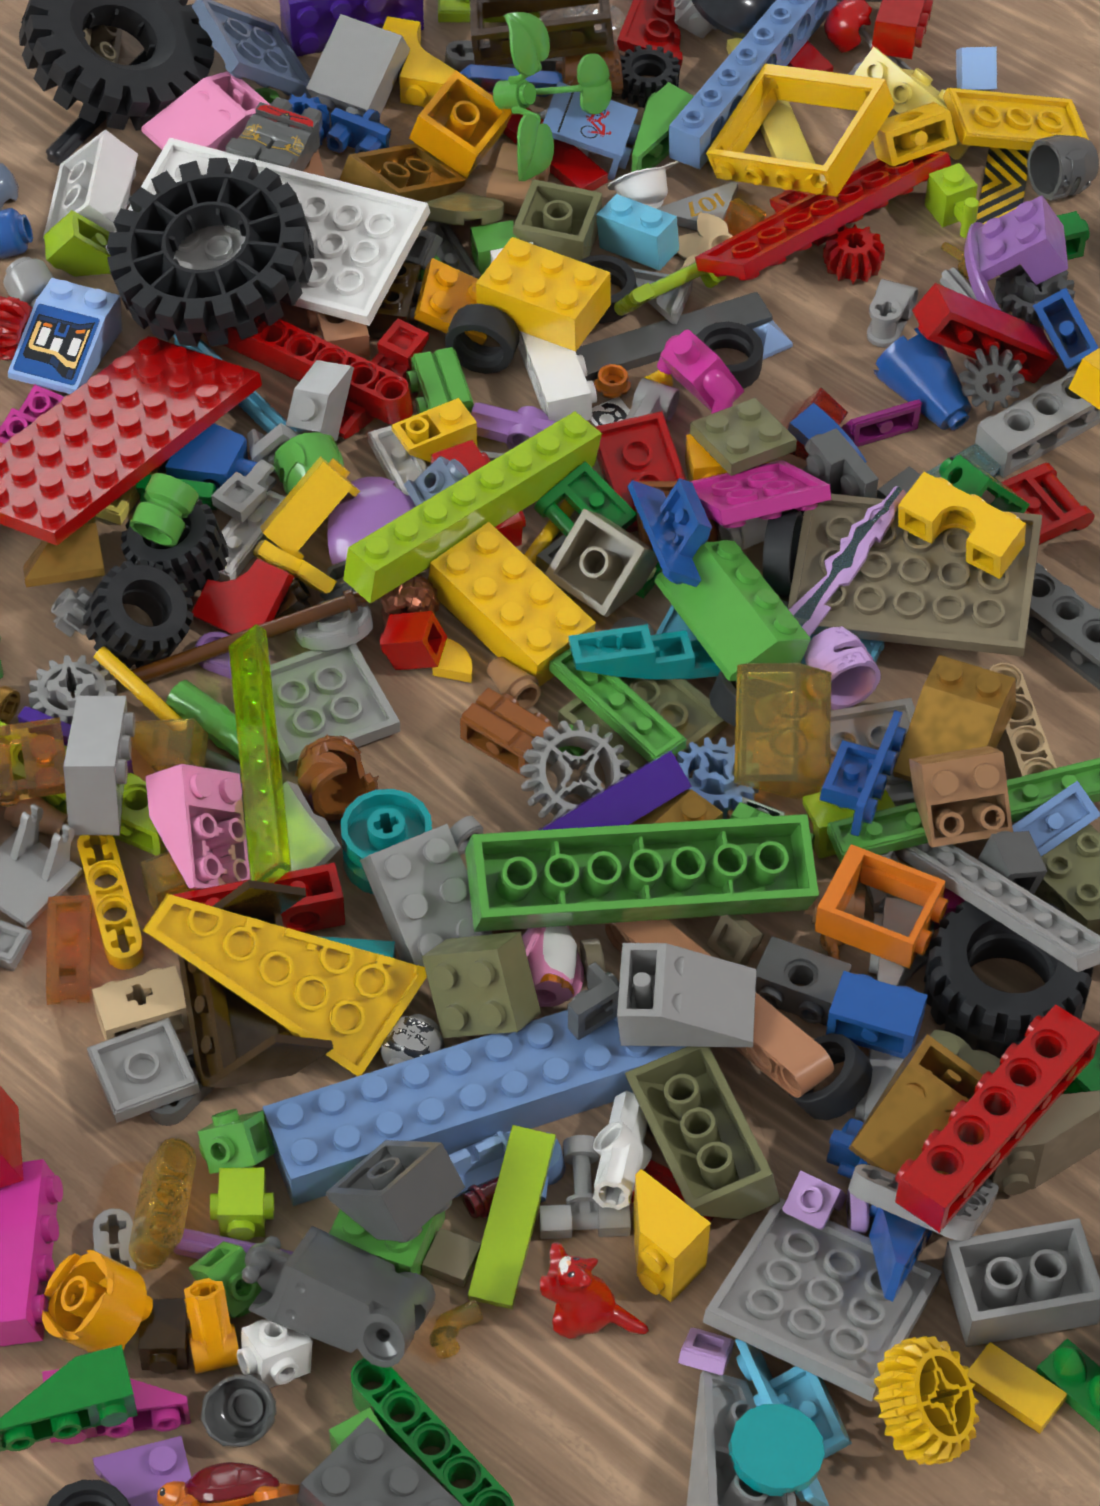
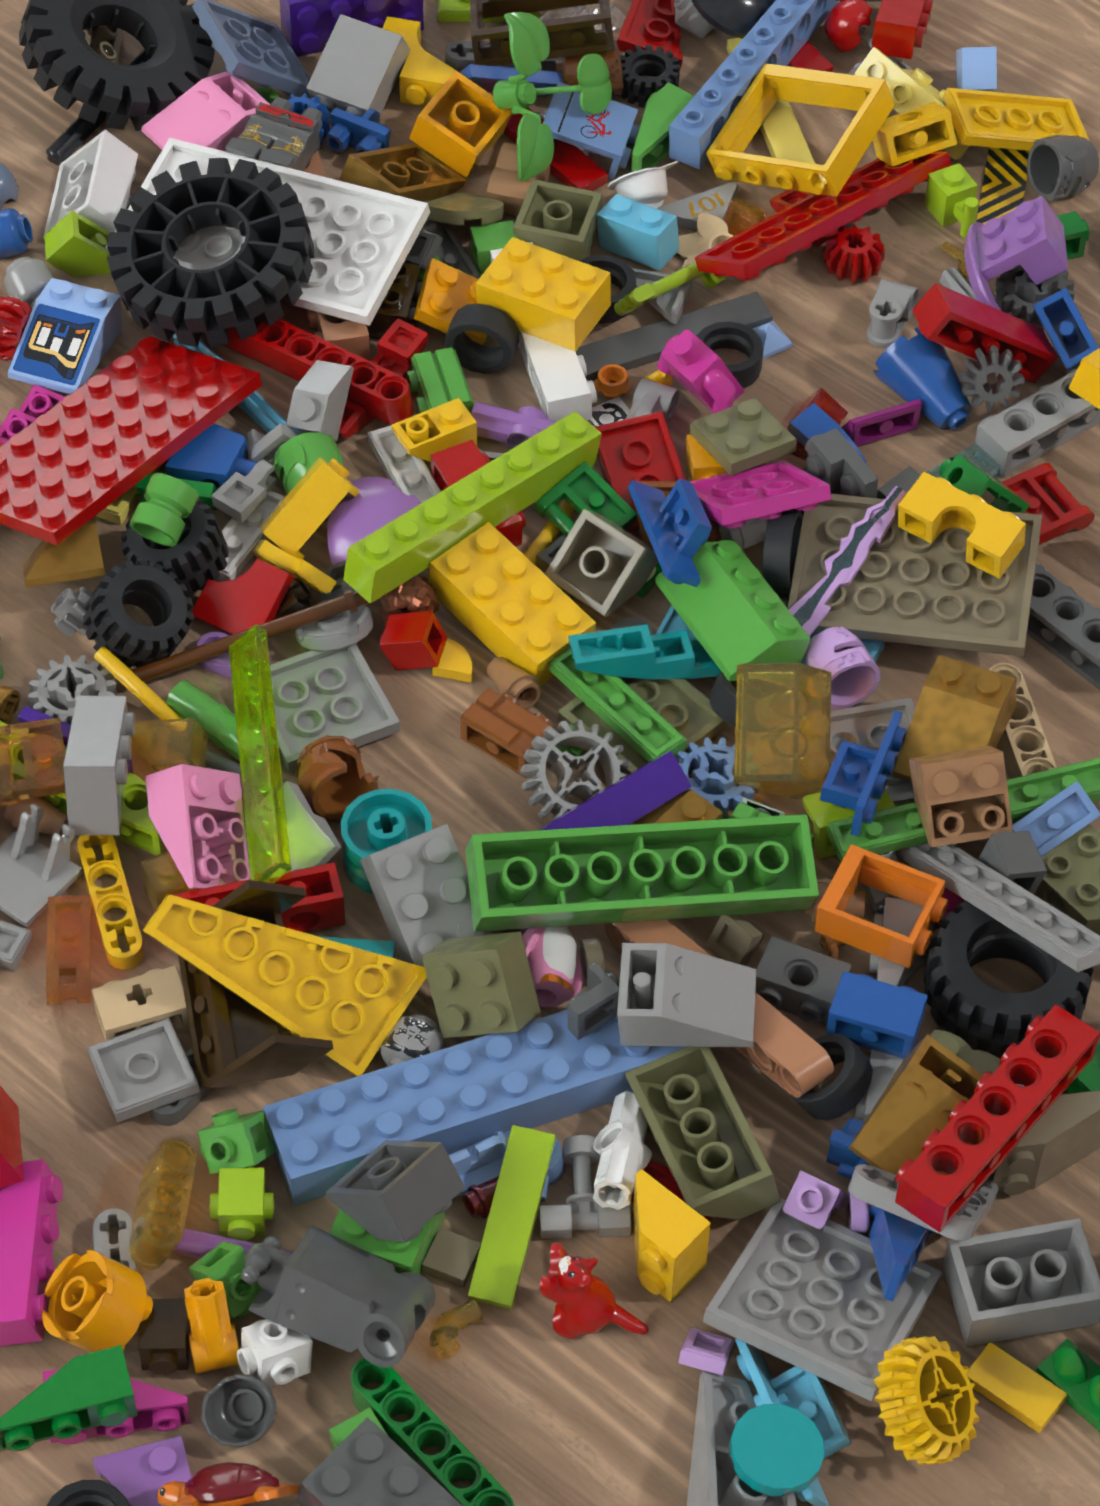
sand blue brick [404,456,469,506] -> none
light grey tile [450,816,483,855] -> none

